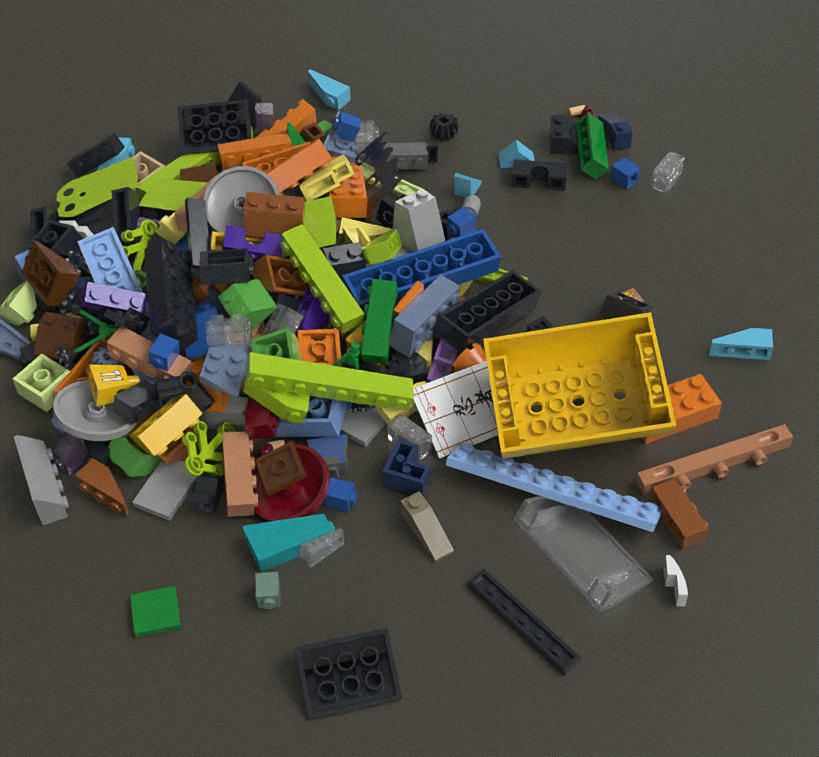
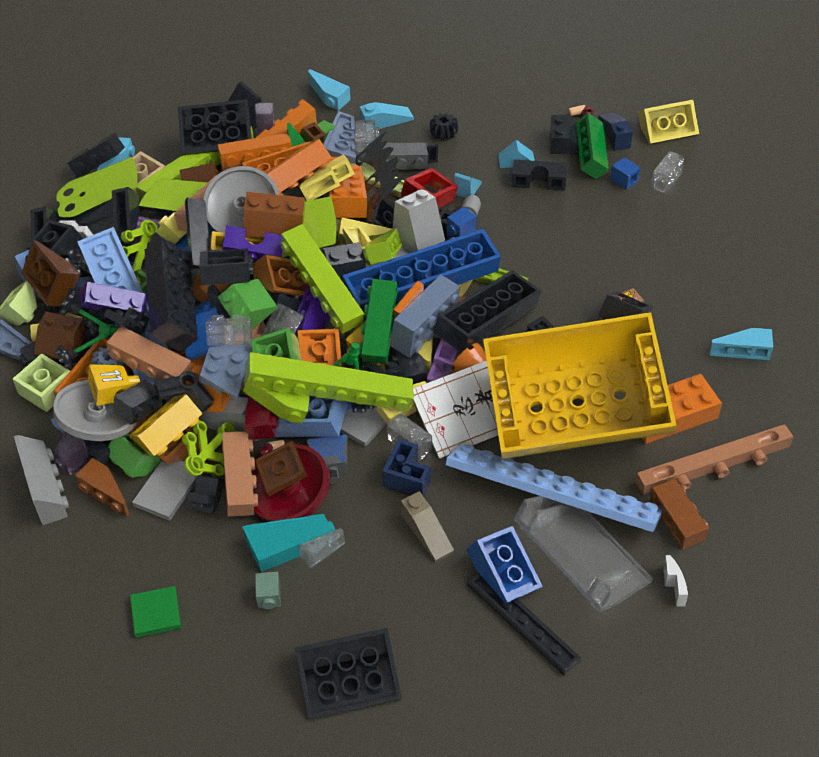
blue brick [148,333,179,371] -> none
blue brick [324,477,358,513] -> none
blue brick [332,111,360,141] -> none
none -> medium azure slope [359,102,414,132]
none -> red window [401,168,458,208]
none -> blue slope [466,526,543,603]
none -> light yellow slope [638,100,699,144]

